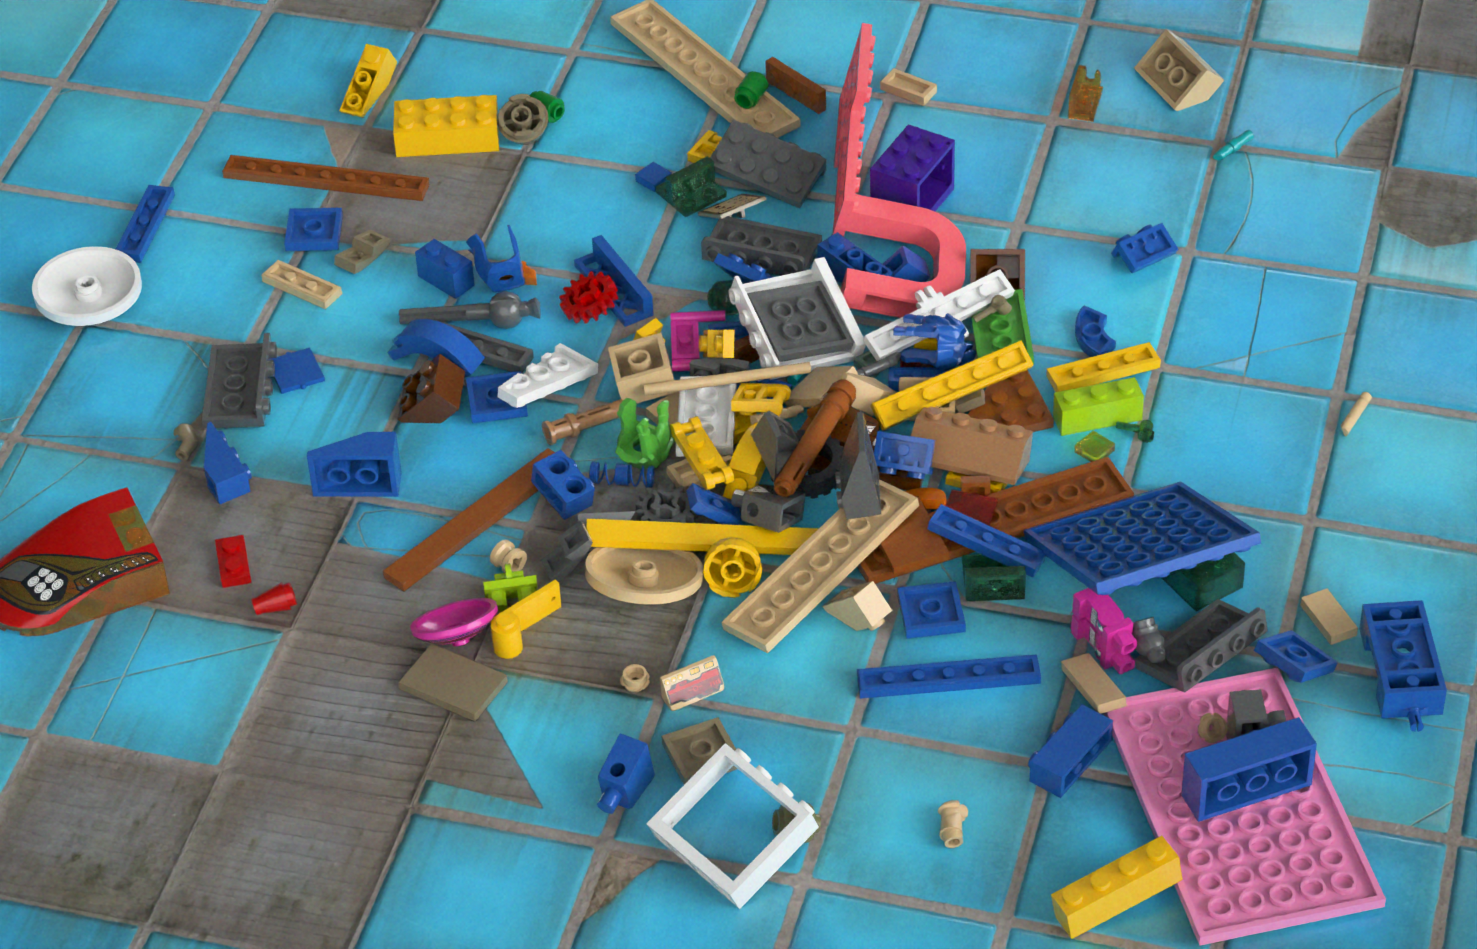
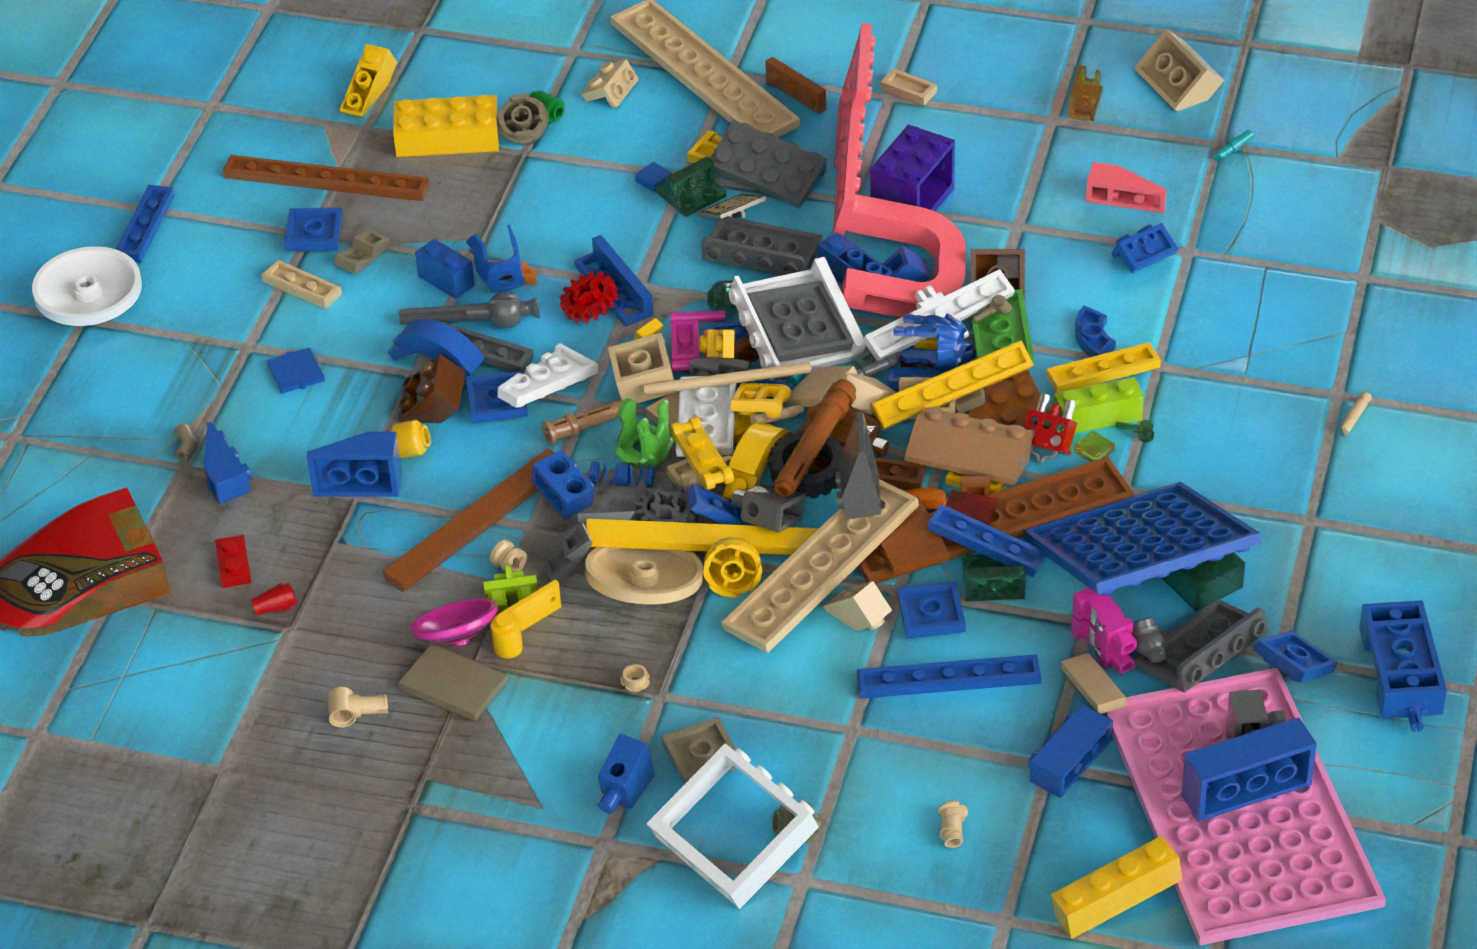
dark grey bracket [202,333,277,429] -> none
slope [660,655,724,711] -> none
blue plate [713,253,773,284] -> none
green brick [734,71,769,109] -> none
dark grey slope [751,411,799,481] -> none
blue bracket [874,431,936,479] -> none
tan plate [1198,713,1228,743] -> none
tan tile [1300,589,1358,645] -> none
none -> tan pin [327,687,388,728]
none -> yellow head [390,420,431,459]
none -> tan bracket [581,59,638,108]
none -> red piece [1024,393,1077,463]
none -> coral slope [1086,162,1167,213]

